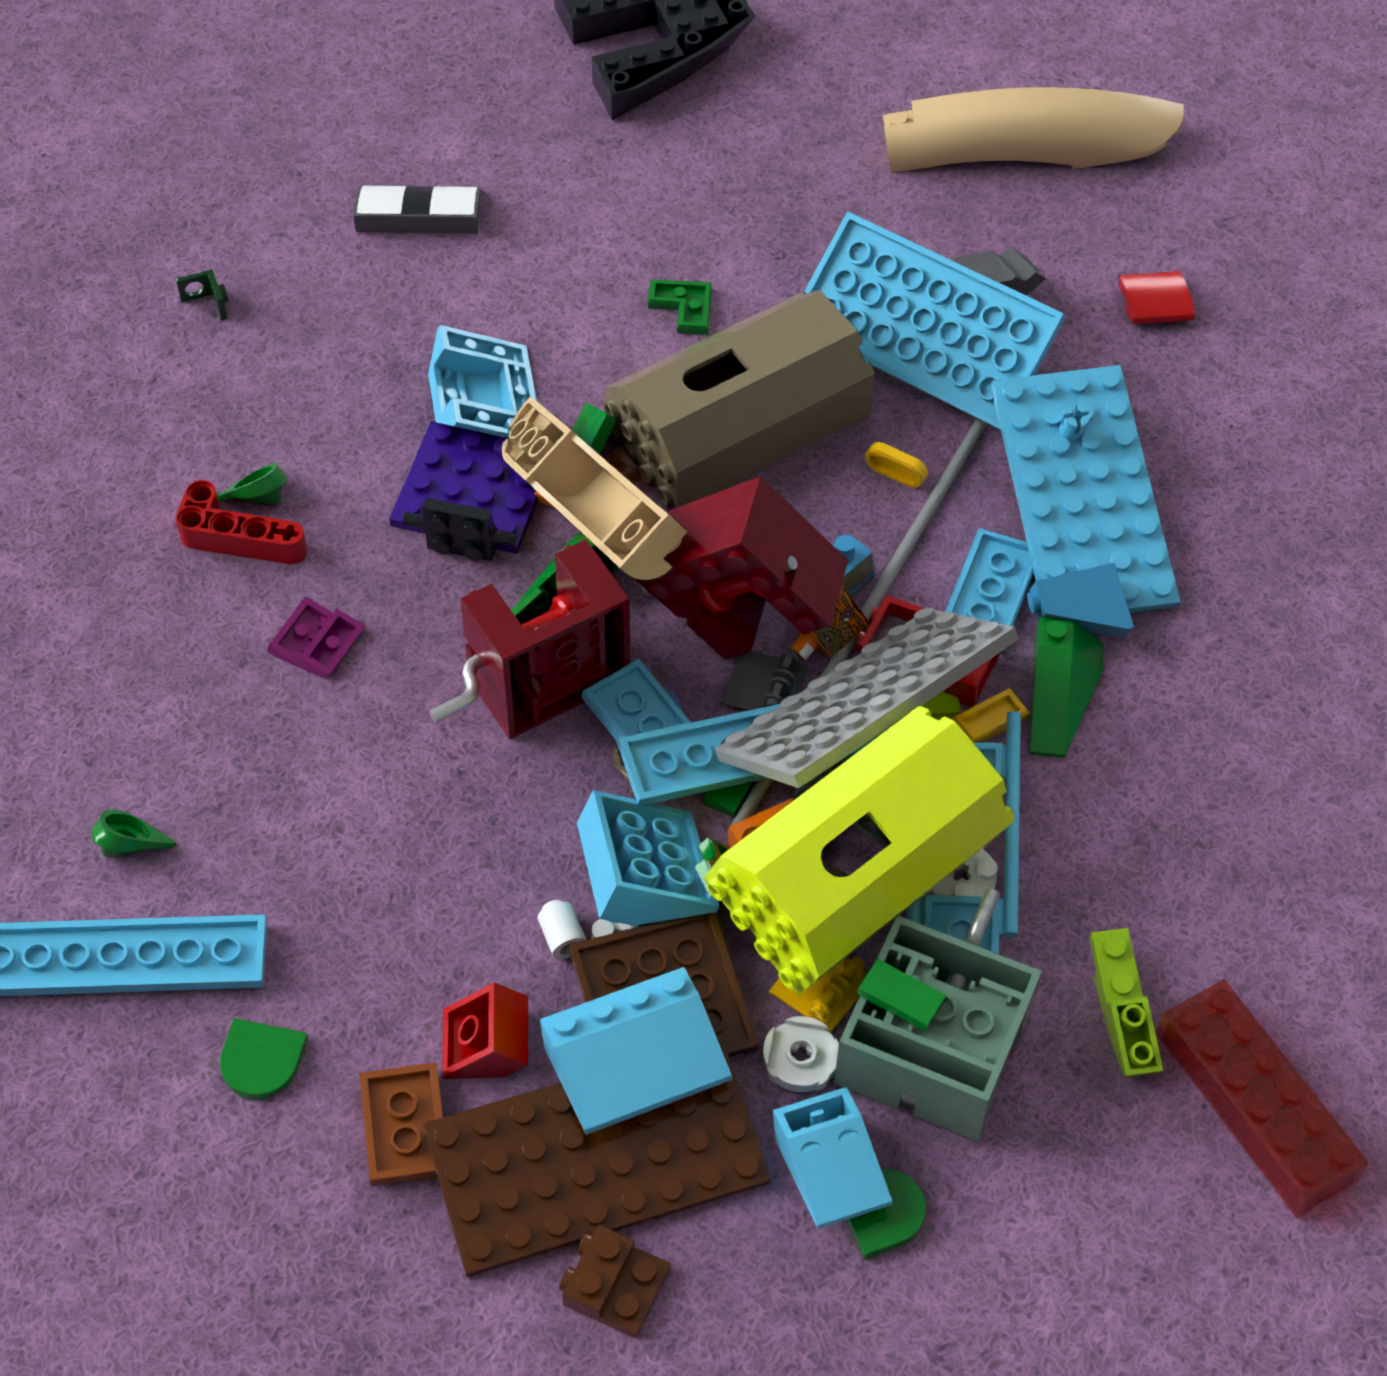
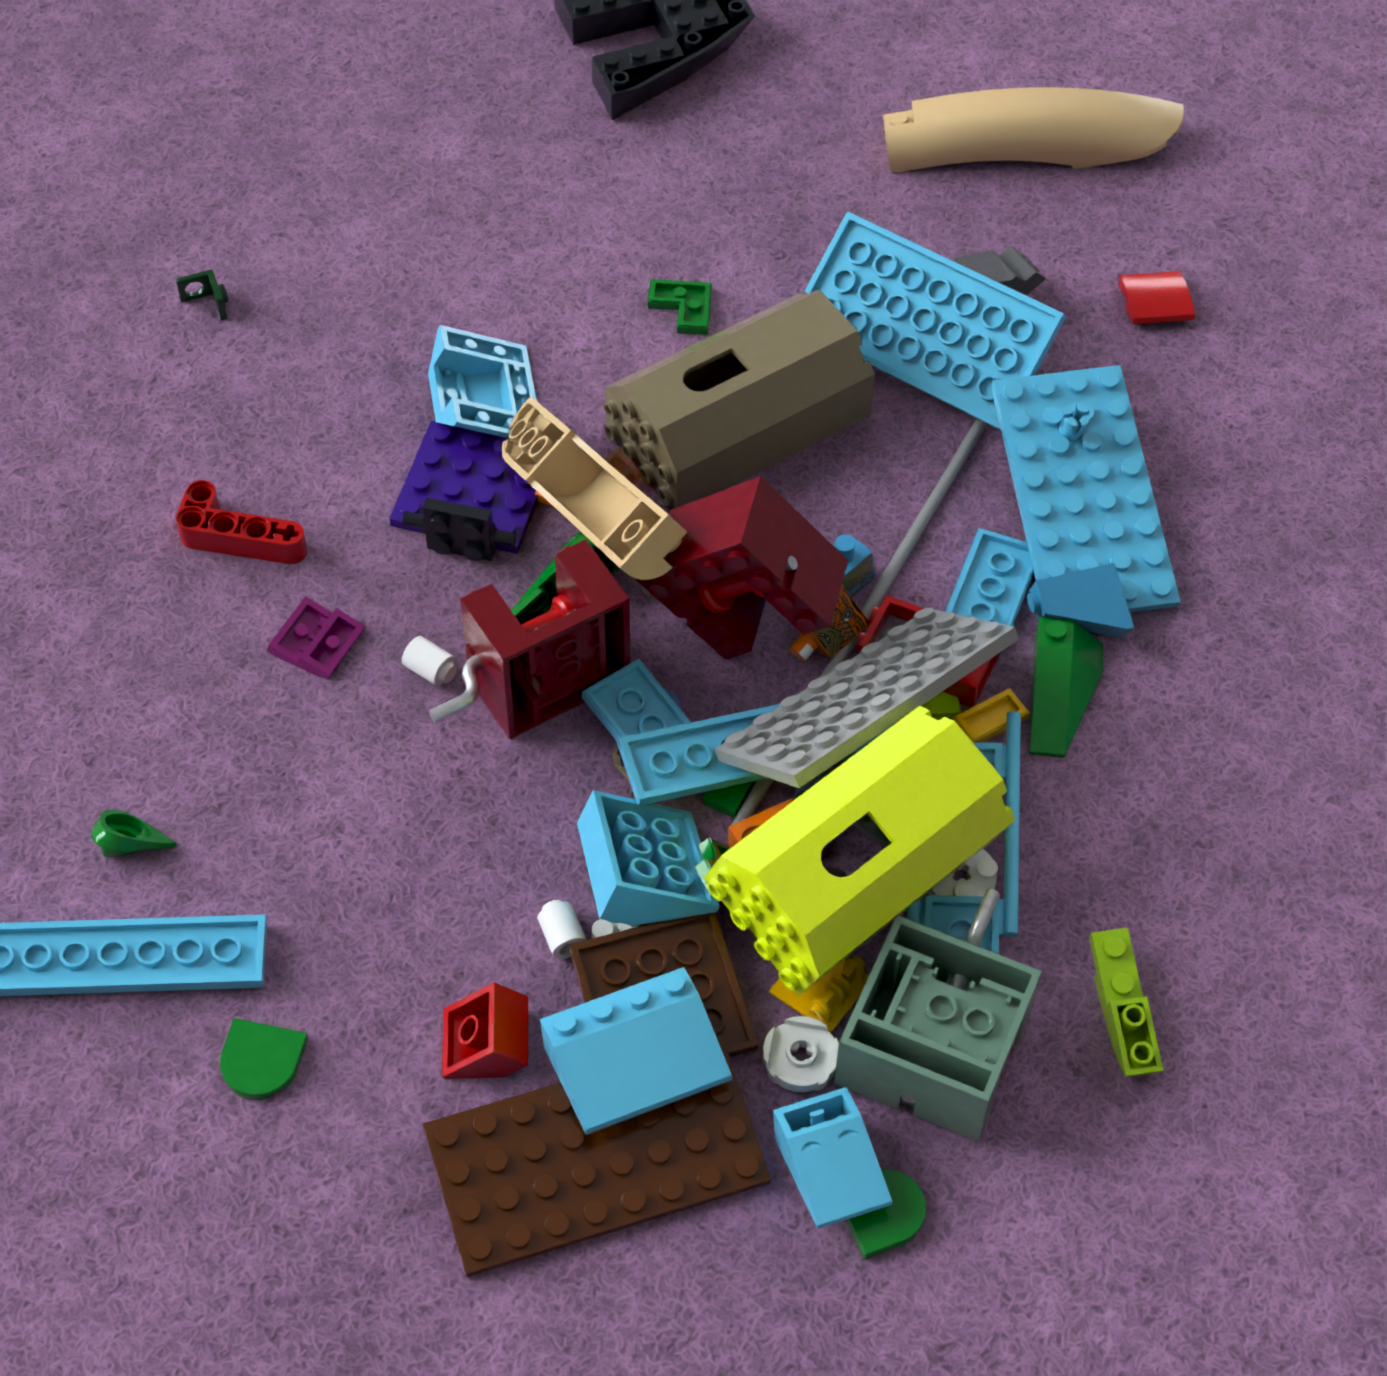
green piece [217,463,288,505] -> none
slope [354,185,481,233] -> none
dark orange plate [359,1062,443,1187] -> none
reddish brown plate [559,1224,671,1339] -> none
green tile [572,402,616,454] -> none
dark grey hinge [721,649,808,711] -> none
green tile [857,958,946,1032] -> none
yellow tile [865,442,928,488] -> none
clear red brick [1156,979,1369,1218] -> none
none -> white brick [402,636,457,686]

